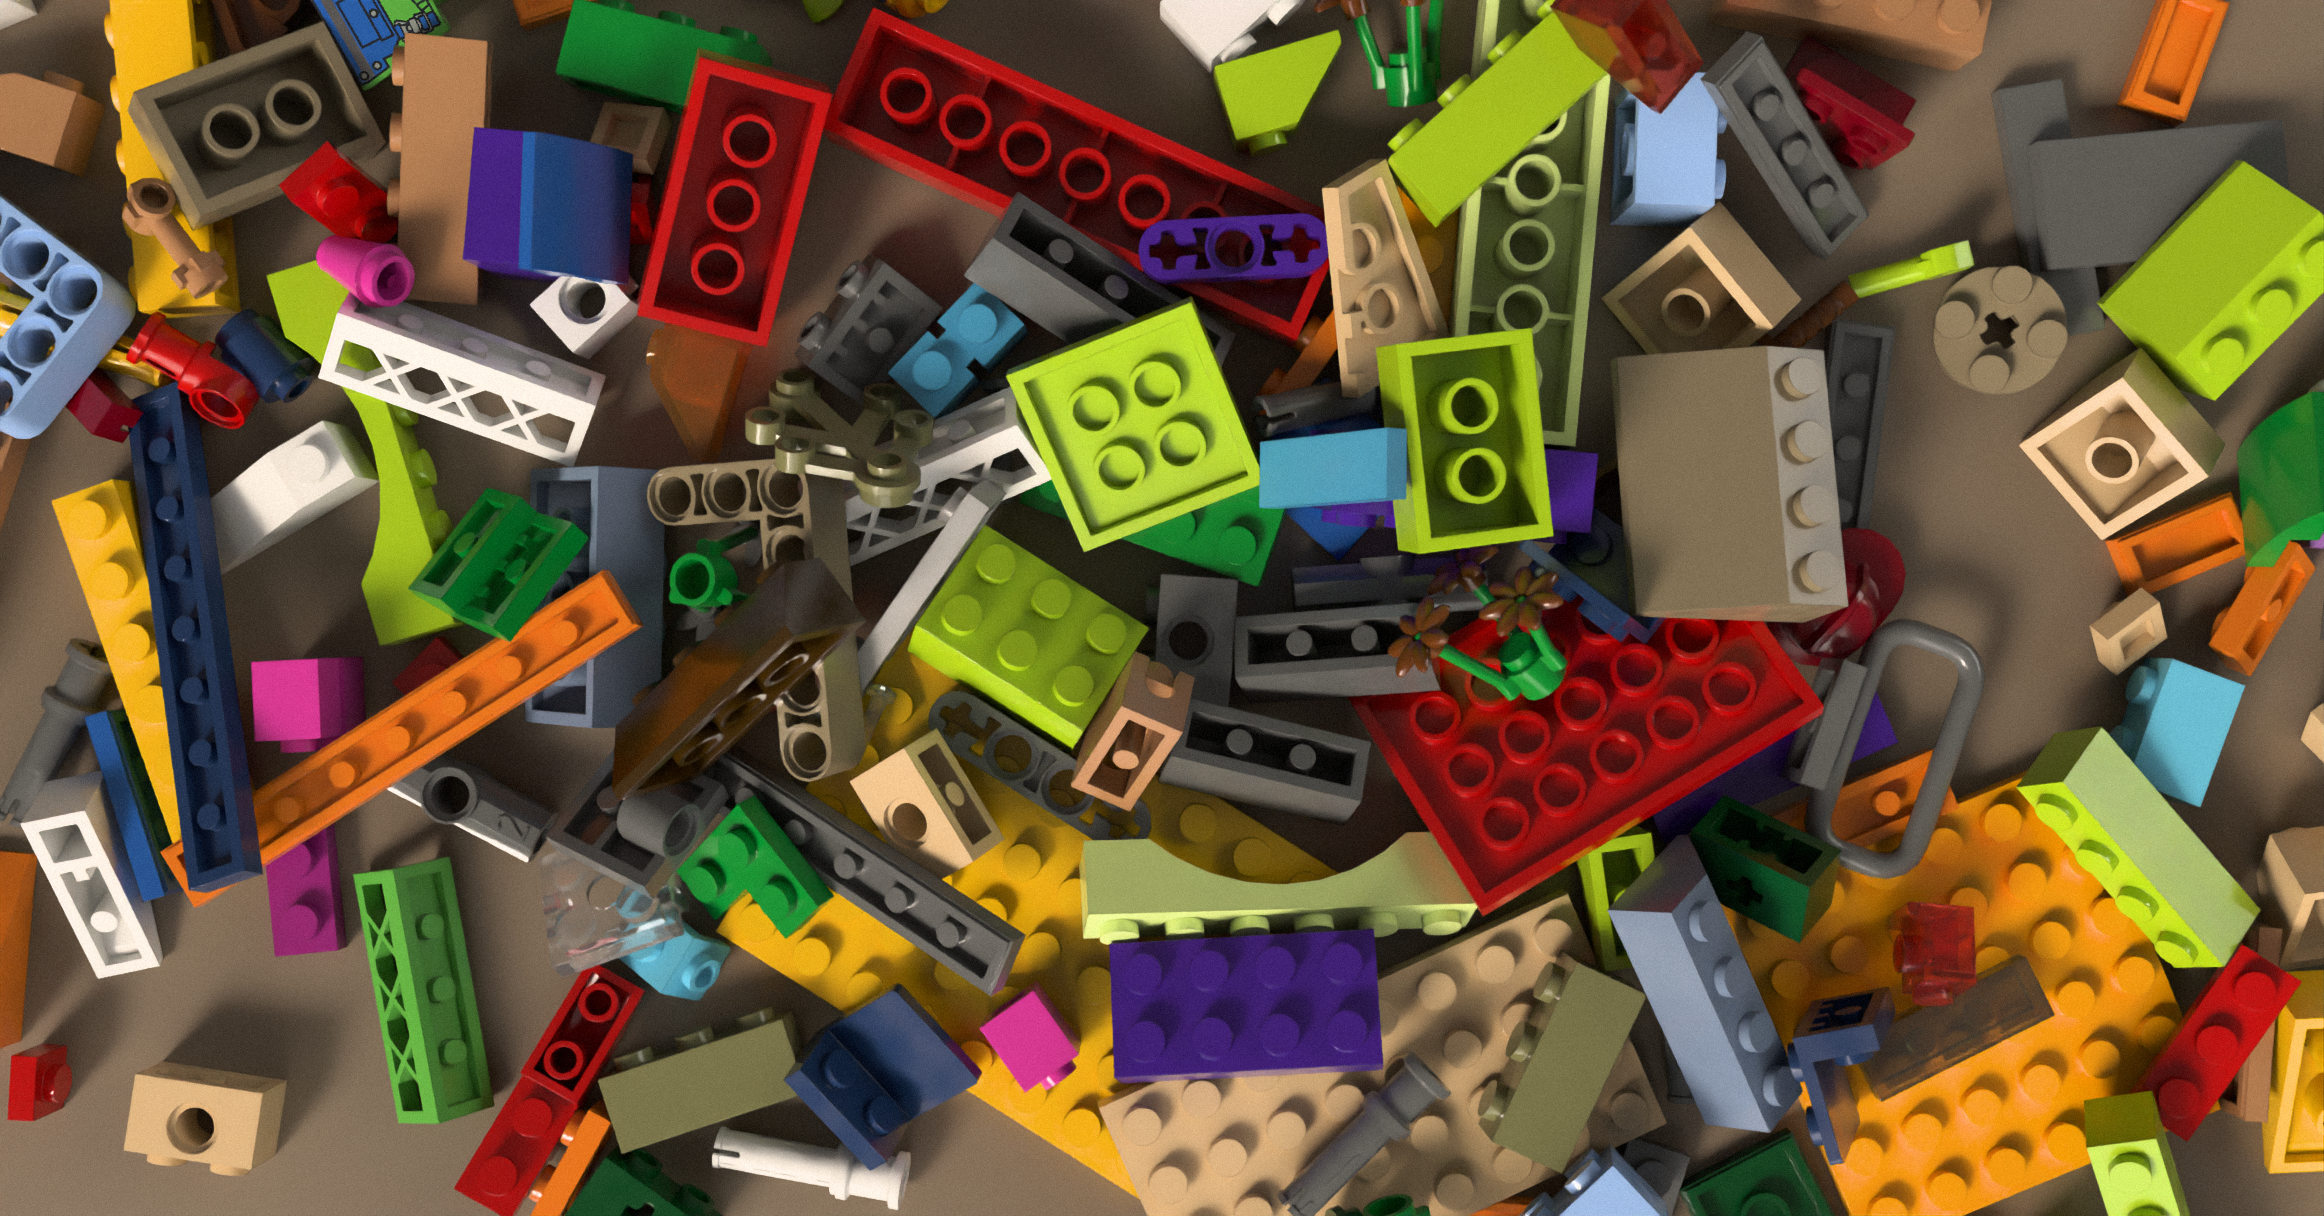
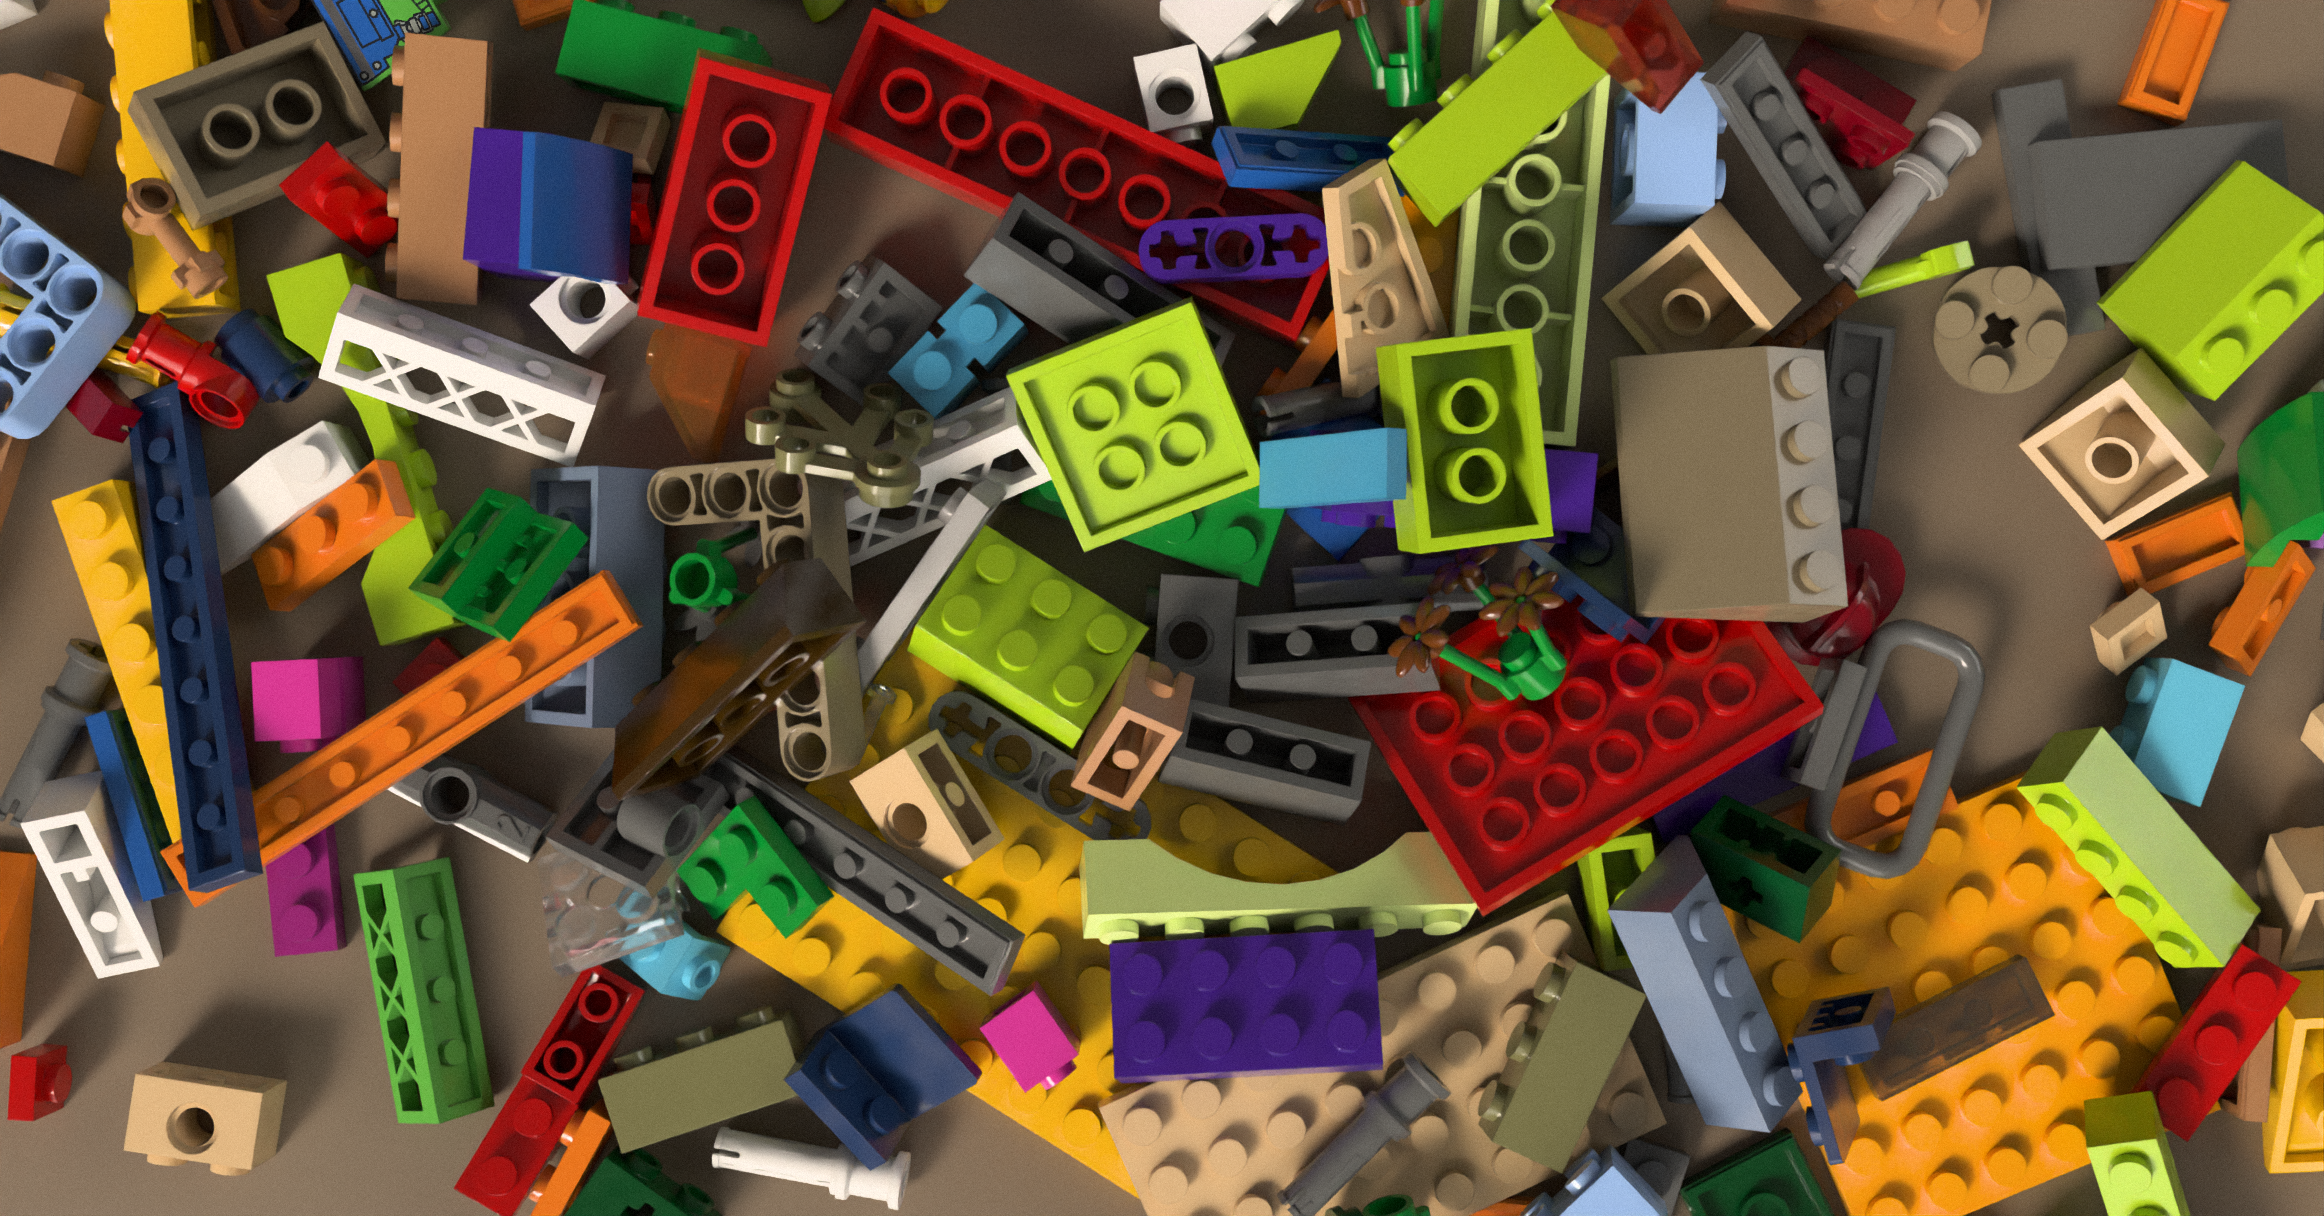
dark pink cone [316,235,415,308] -> none
clear red brick [1887,901,1977,1006] -> none
none -> orange plate [251,459,416,612]
none -> white brick [1133,43,1213,148]
none -> blue tile [1211,126,1405,197]
none -> light grey pin [1823,111,1982,290]

